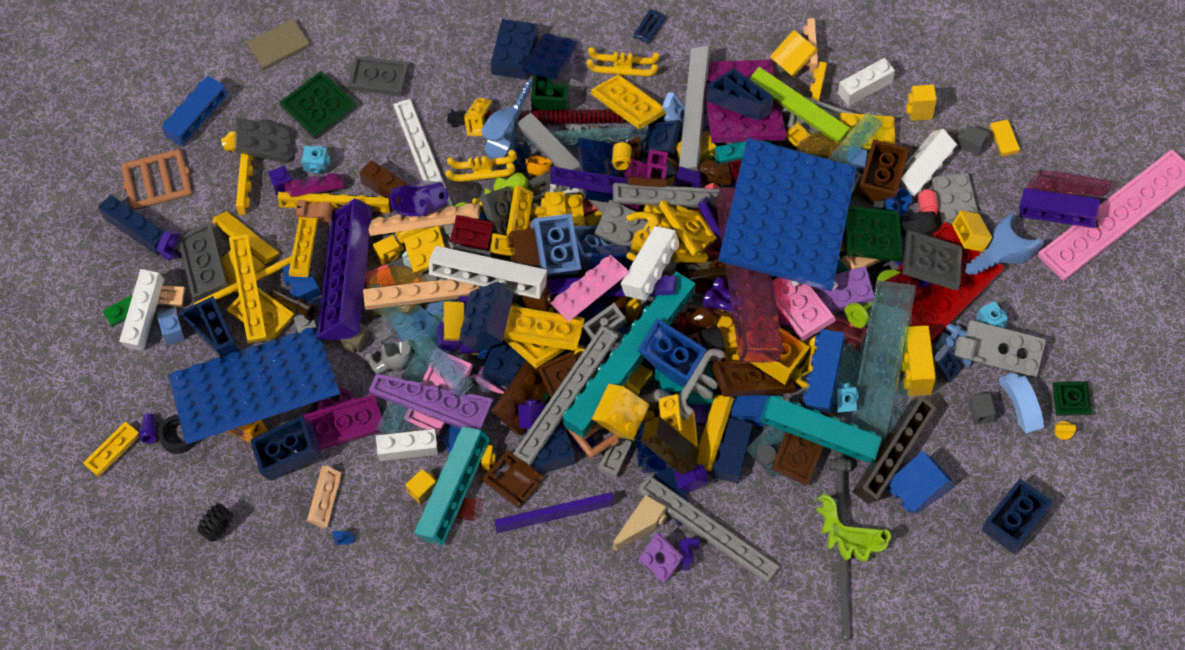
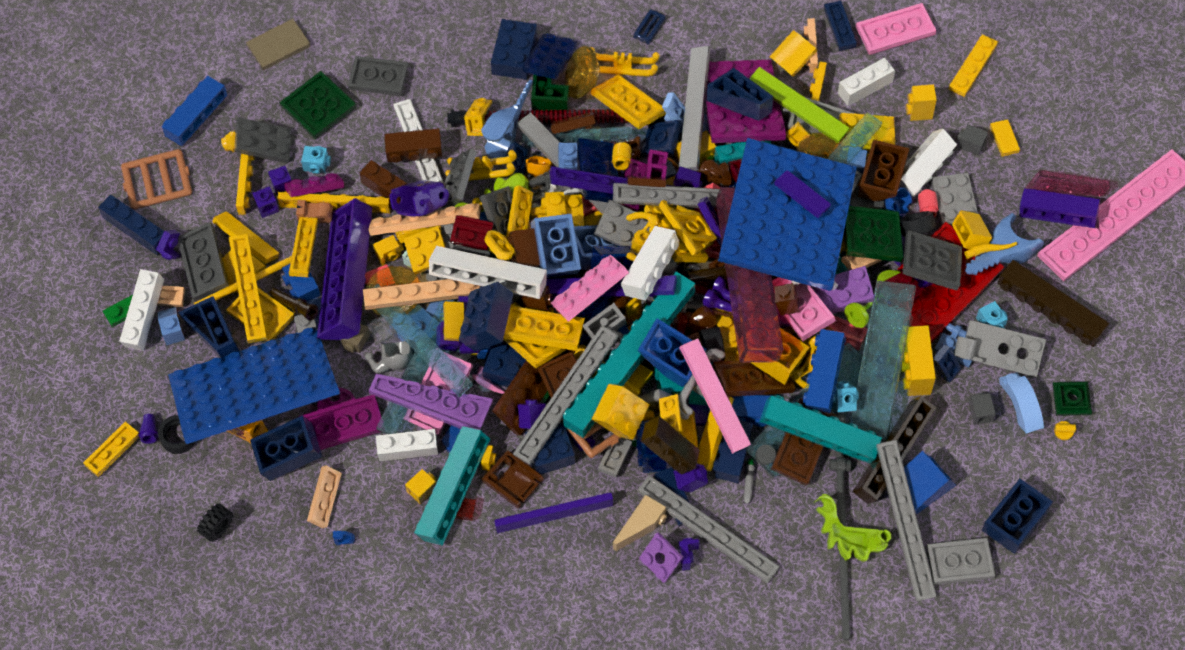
none -> dark purple brick [252,186,279,218]
none -> reddish brown brick [384,128,442,163]
none -> dark grey plate [441,148,477,209]
none -> yellow plate [484,230,514,261]
none -> reddish brown container [551,112,596,134]
none -> medium blue plate [558,143,577,170]
none -> clear yellow piece [565,46,600,99]
none -> bright pink tile [679,339,751,454]
none -> light grey piece [744,458,755,504]
none -> dark purple tile [774,170,831,218]
none -> reddish brown brick [774,283,800,316]
none -> dark blue plate [824,0,857,51]
none -> bright pink plate [856,3,936,55]
none -> light grey tile [876,440,937,602]
none -> light grey plate [926,538,995,585]
none -> yellow plate [948,34,998,97]
none -> yellow animal [965,242,1017,259]
none -> dark brown brick [997,260,1110,347]

